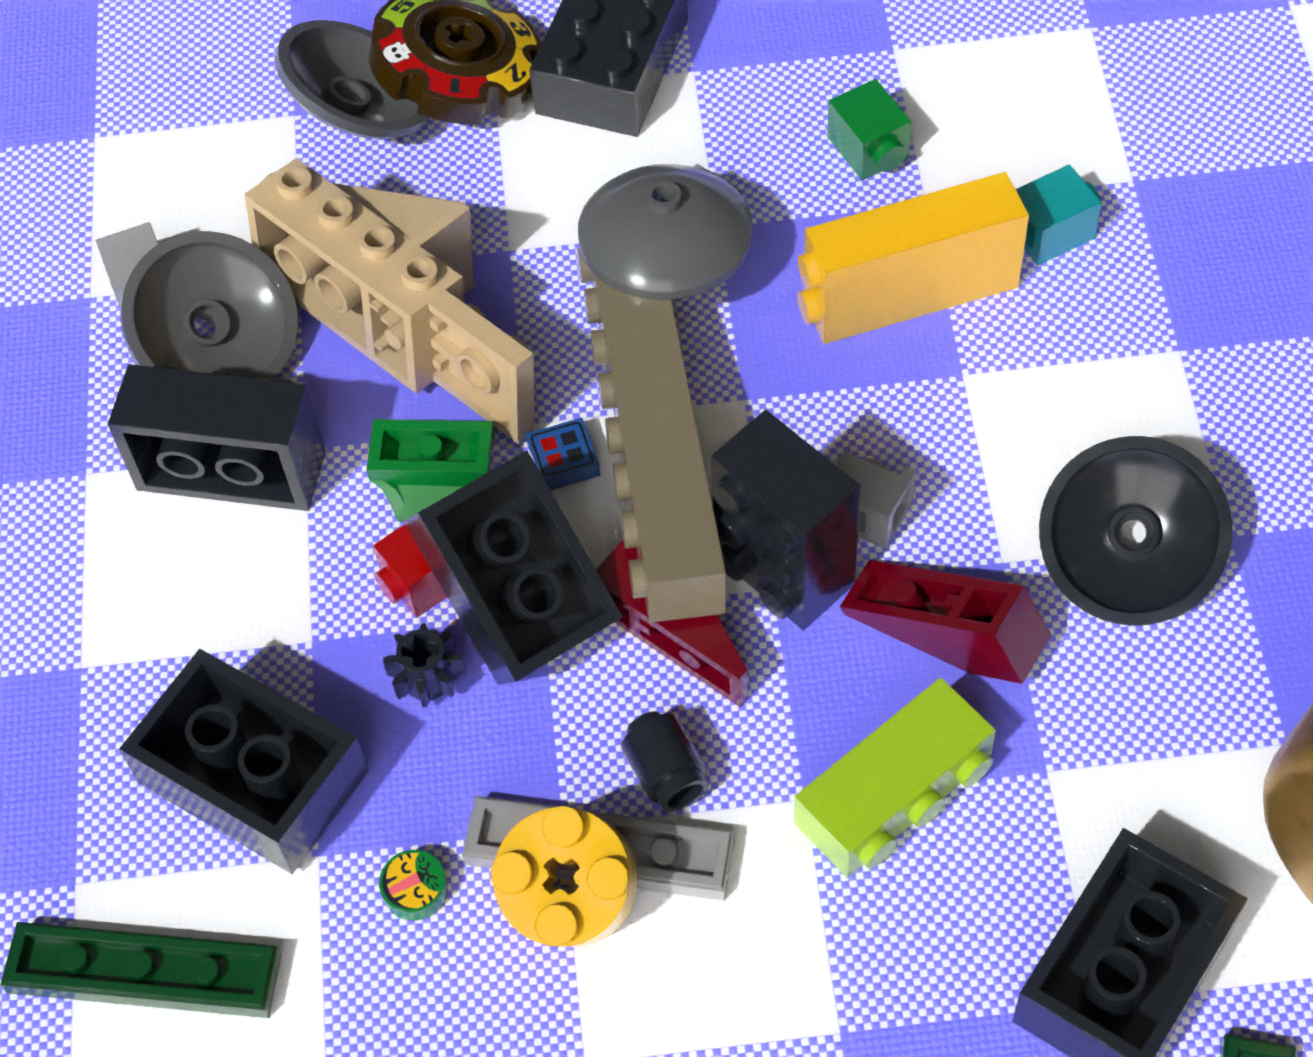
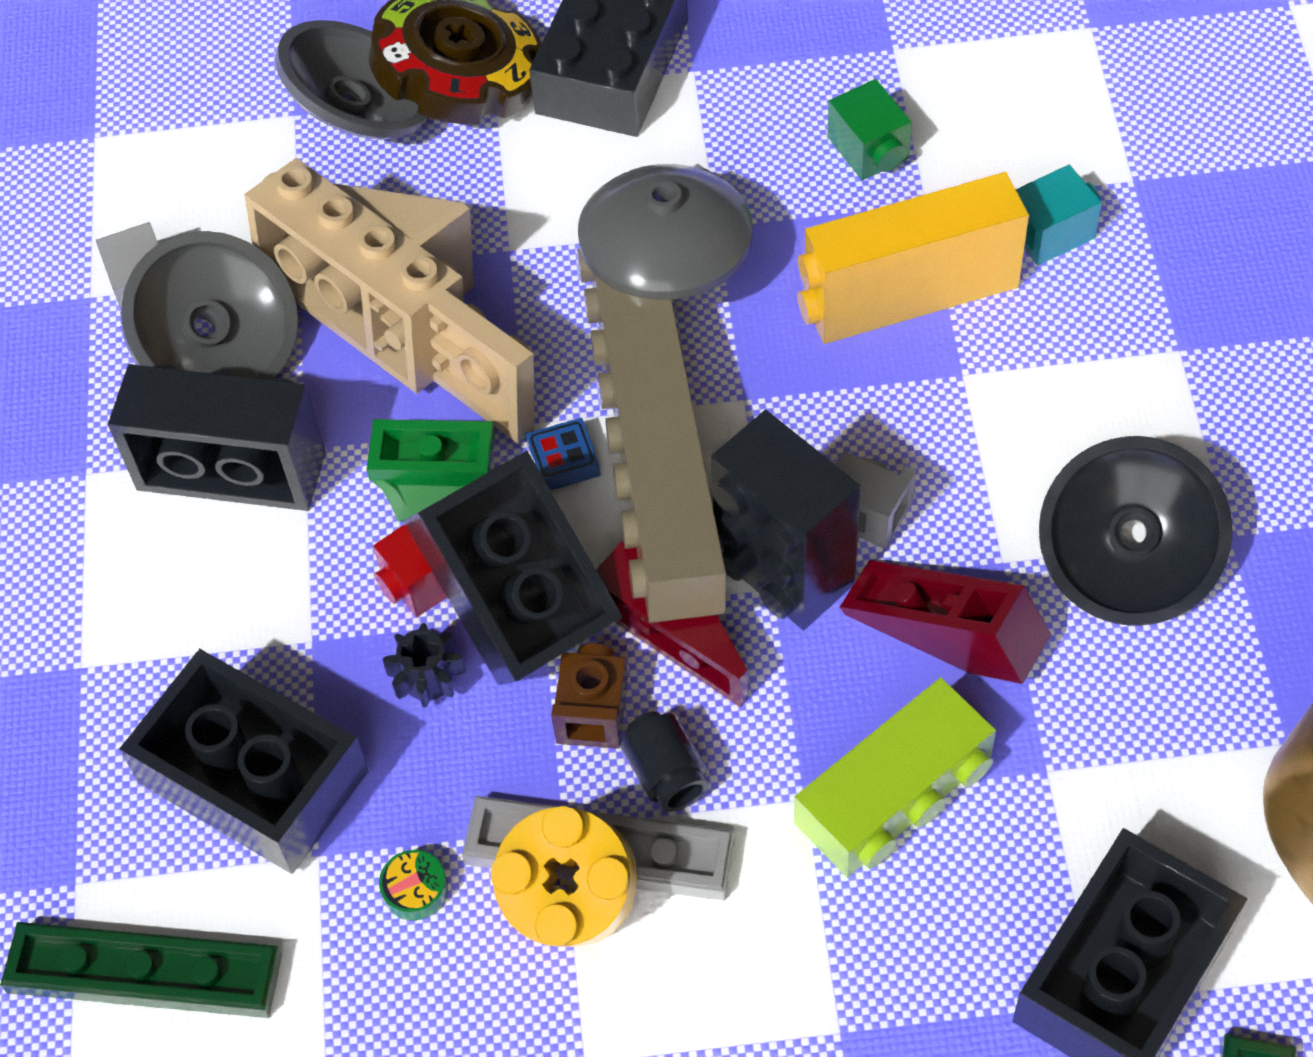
none -> reddish brown brick [551,643,628,749]

